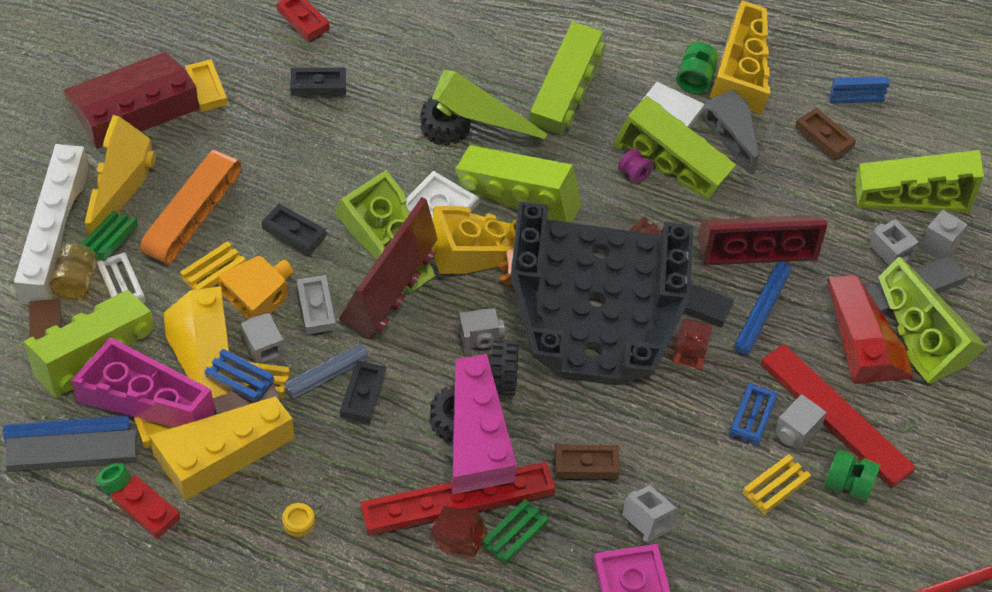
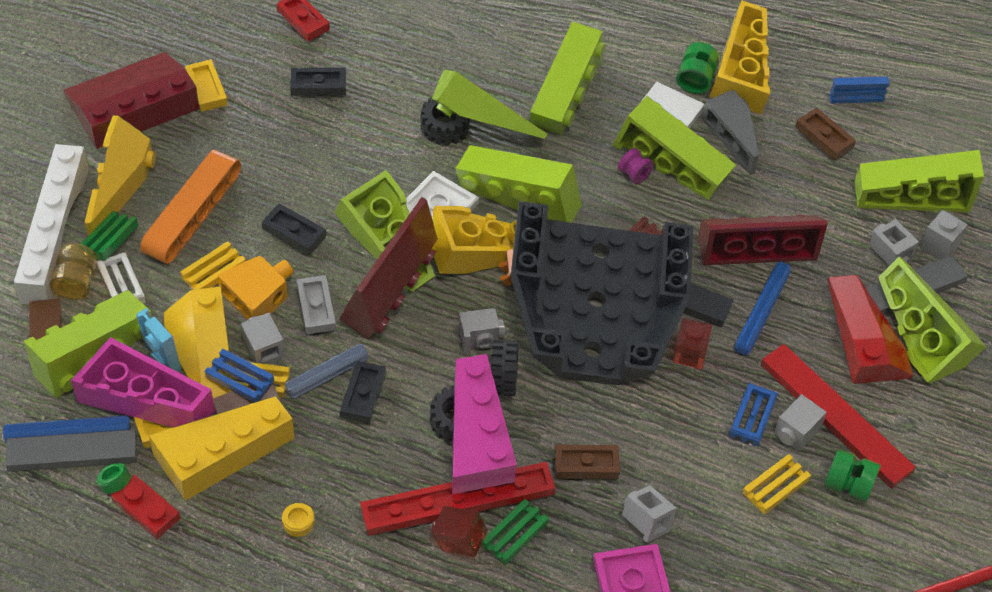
none -> medium azure plate [136,308,182,372]

